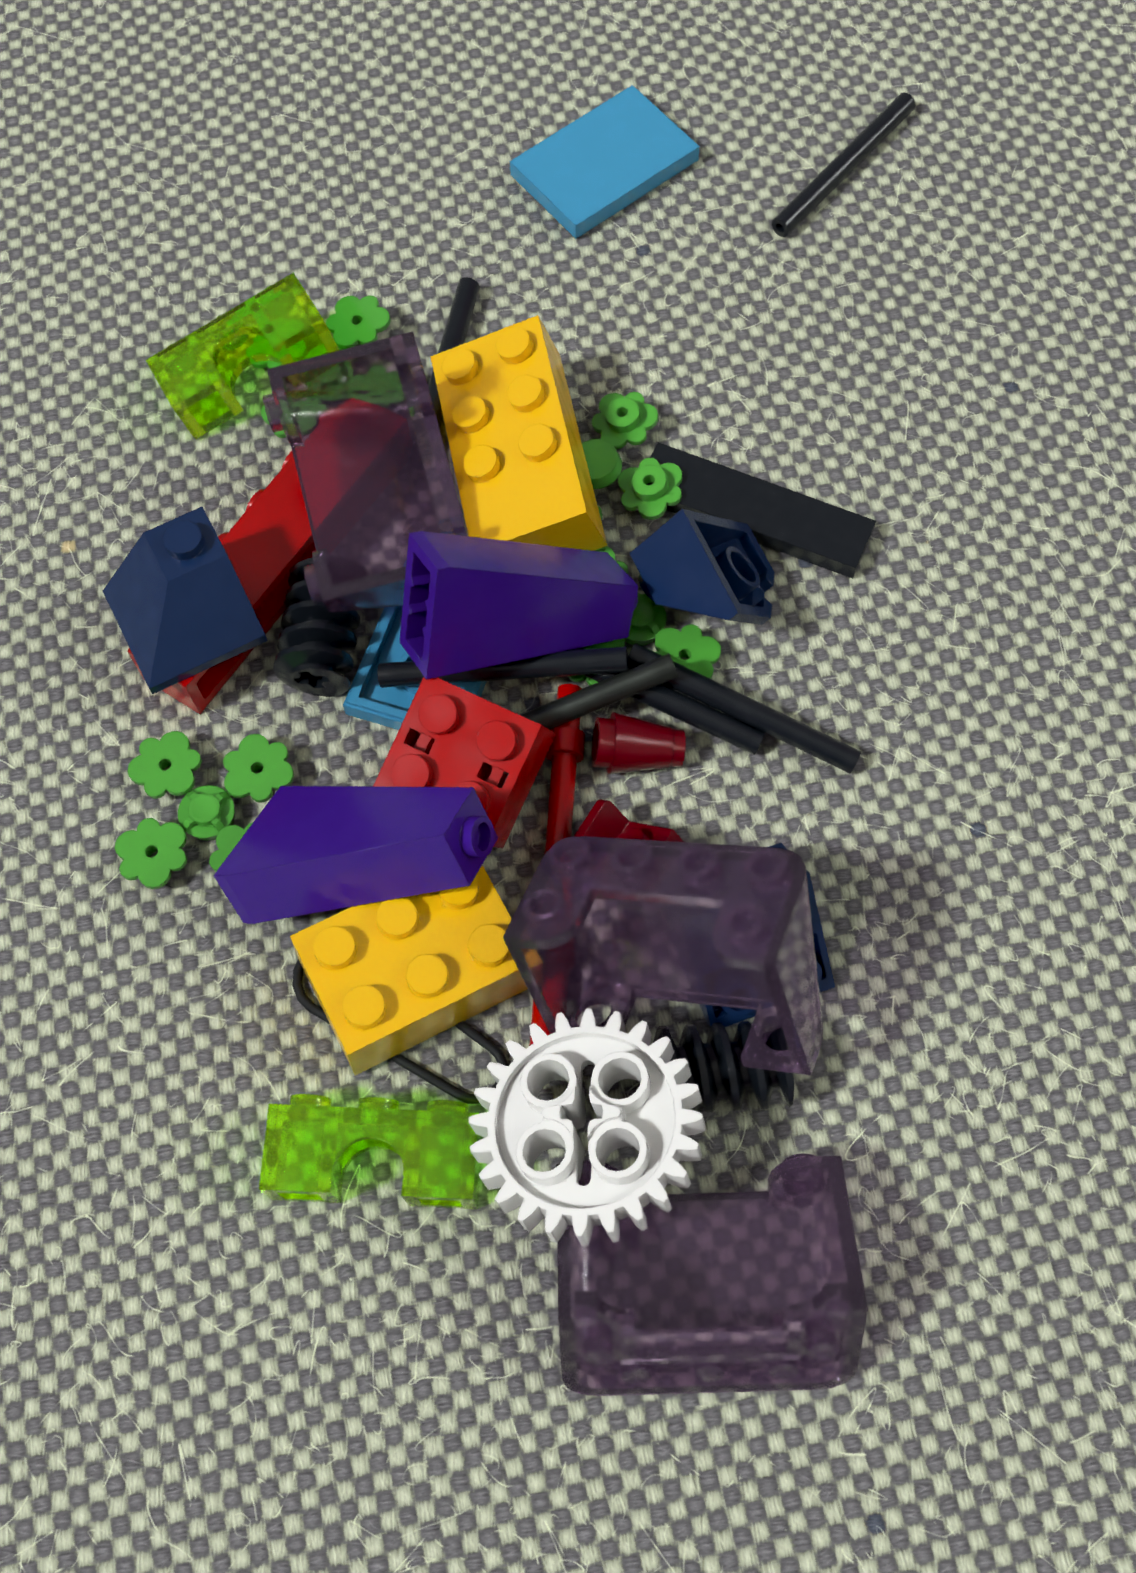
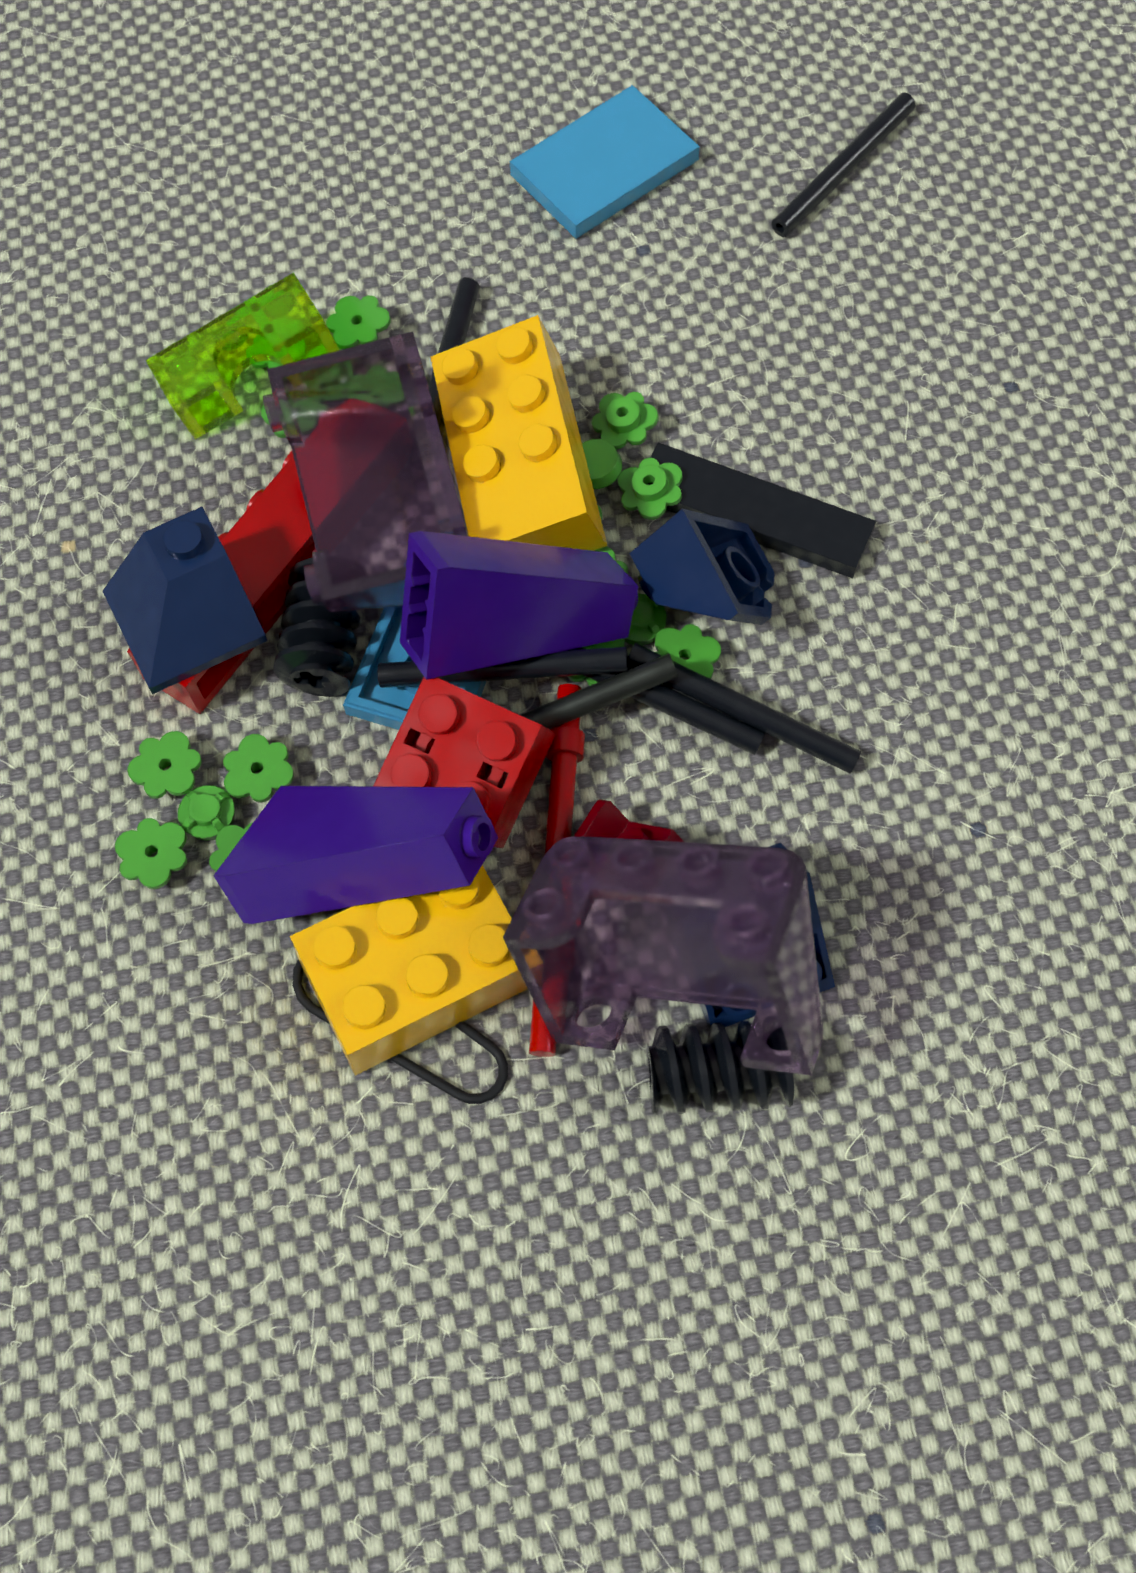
clear neon green arch [259,1094,483,1209] -> none
white gear [468,1008,706,1246] -> none
clear purple windscreen [556,1154,868,1396] -> none
dark red cone [591,712,686,775] -> none

